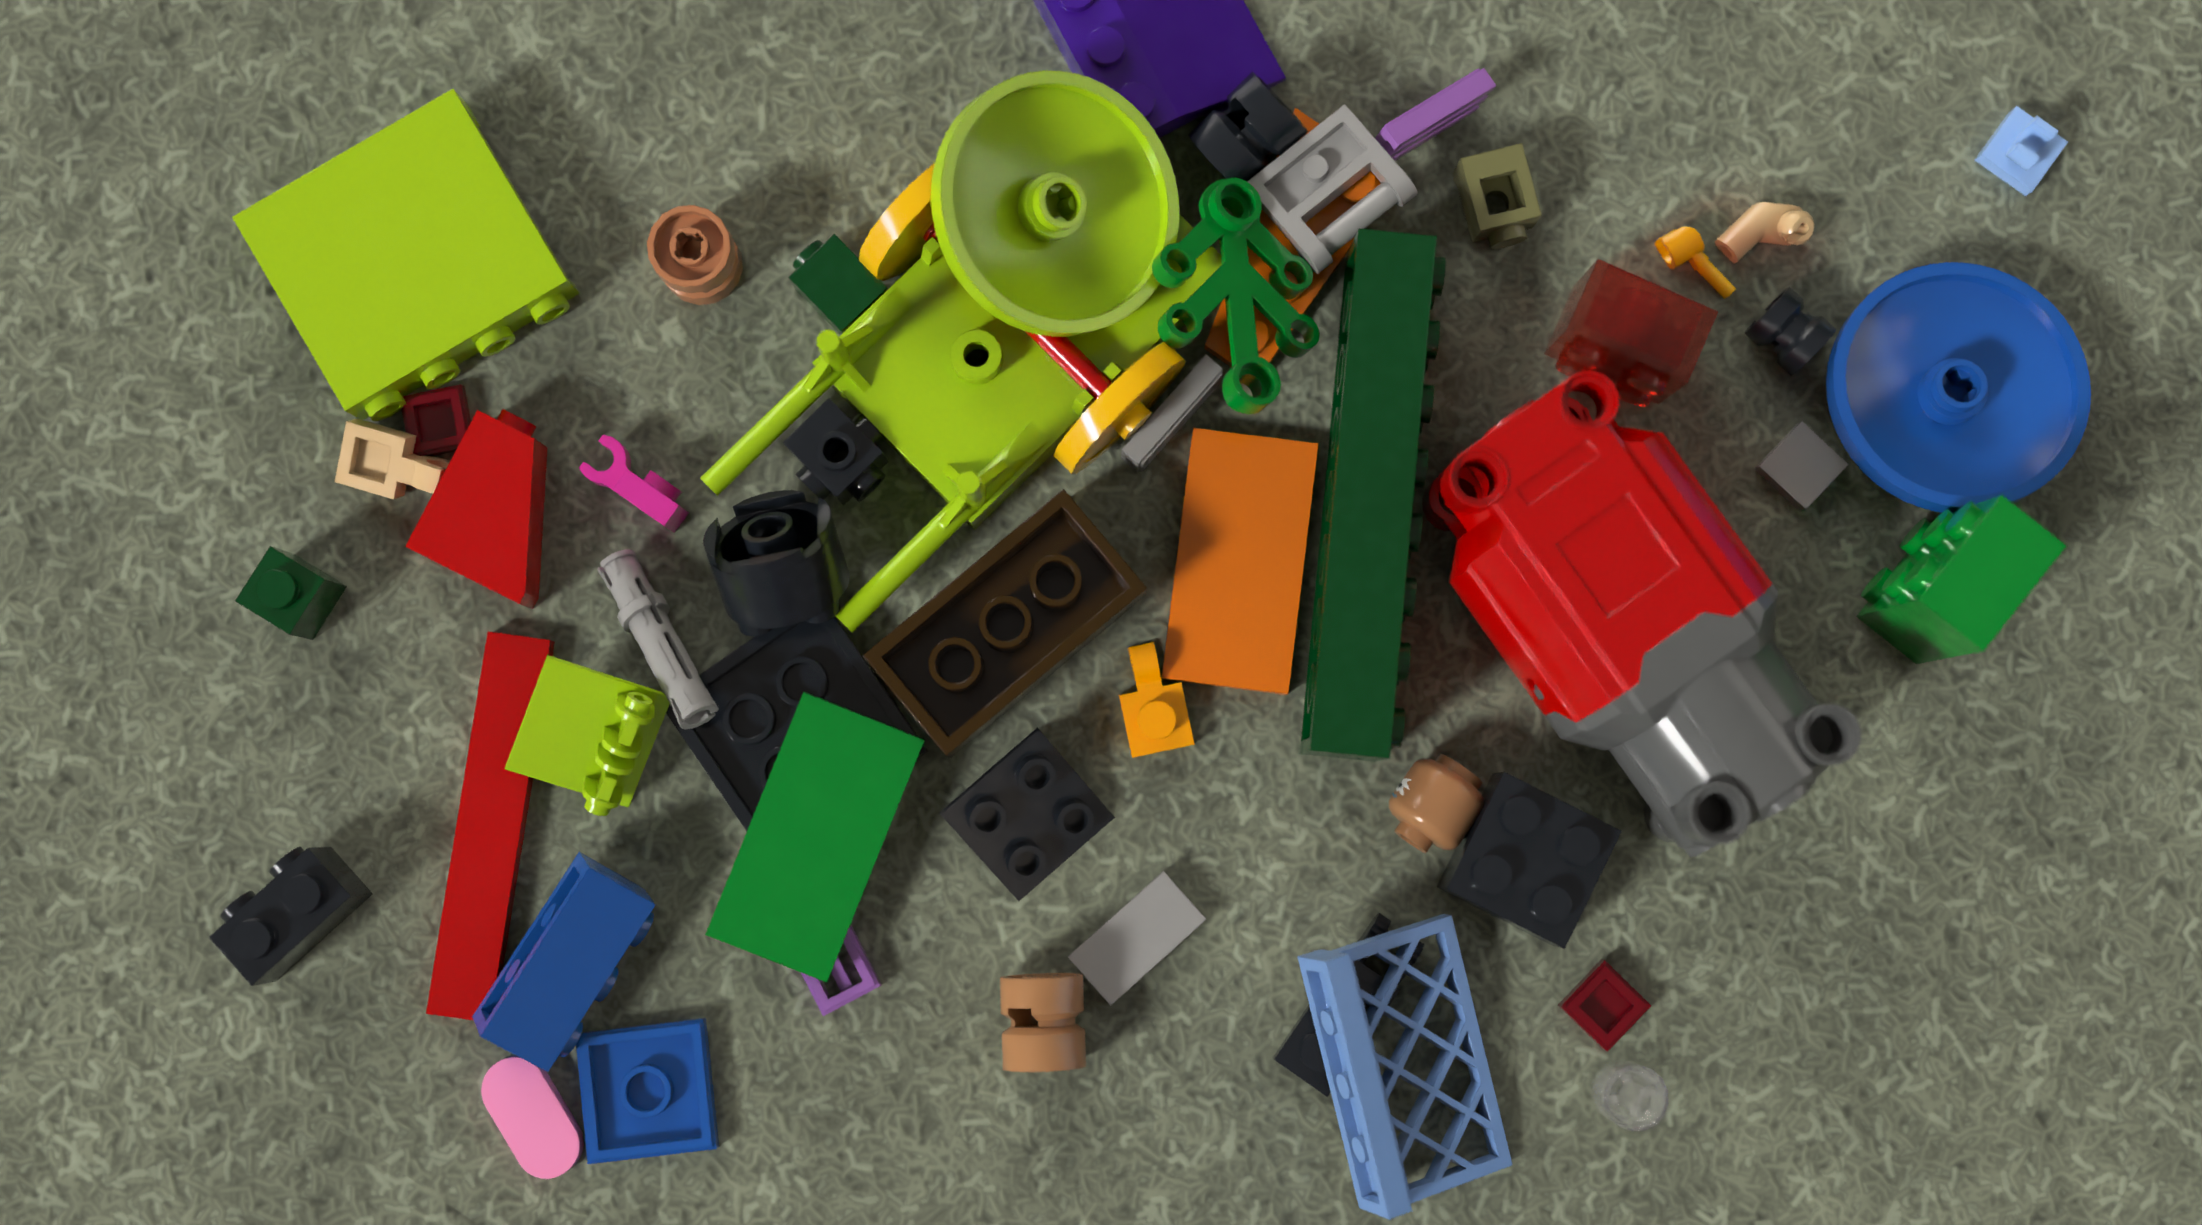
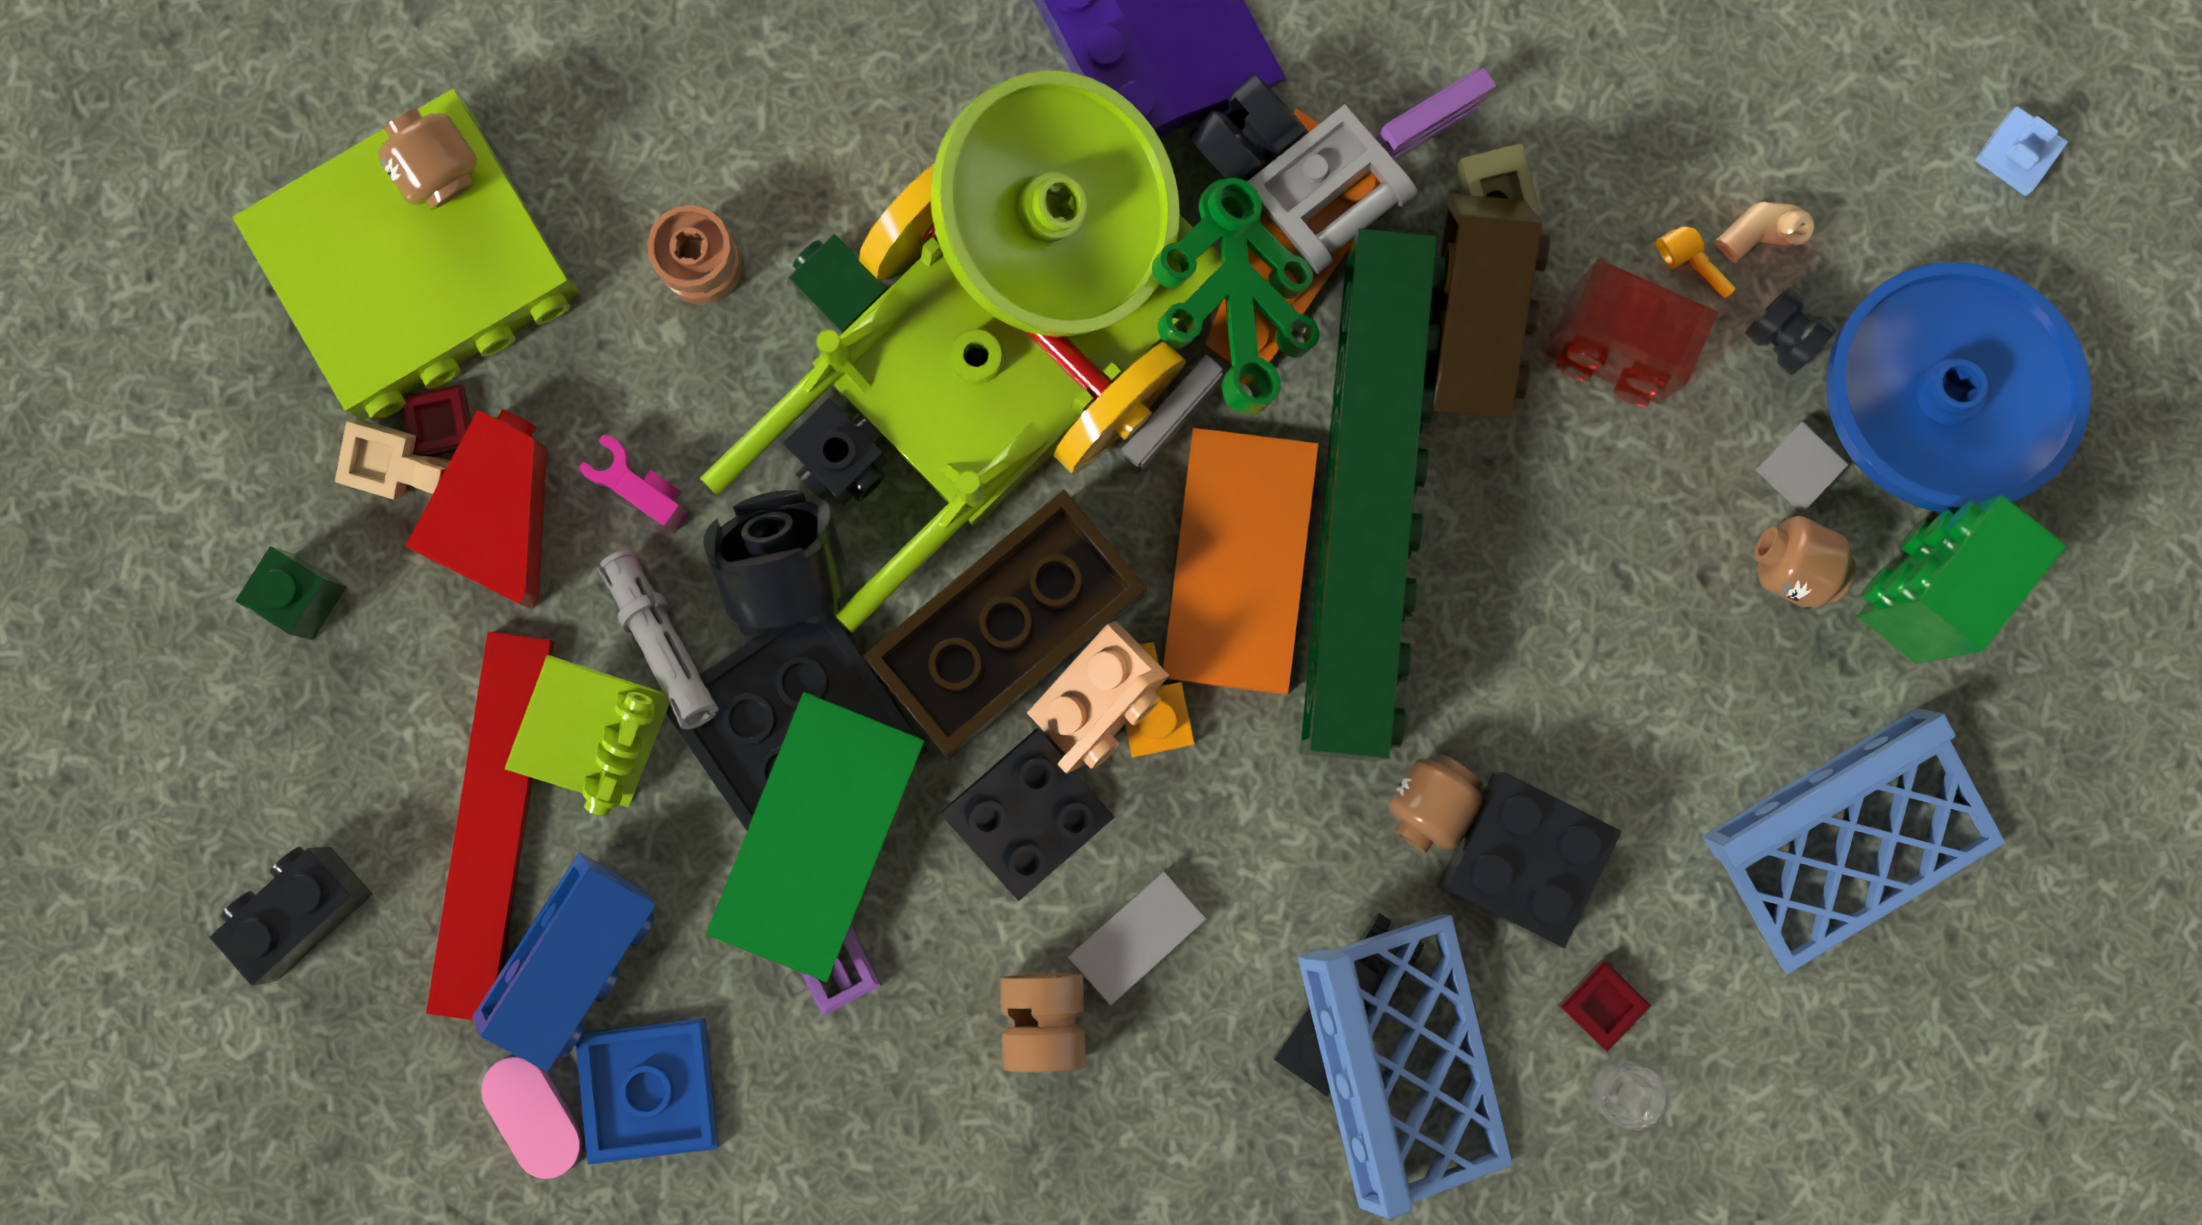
red piece [1422,371,1861,858] -> none
none -> medium nougat head [378,108,477,210]
none -> light nougat bracket [1027,621,1170,774]
none -> dark brown brick [1424,193,1550,419]
none -> medium blue fence [1702,707,2005,974]
none -> medium nougat head [1754,516,1856,610]

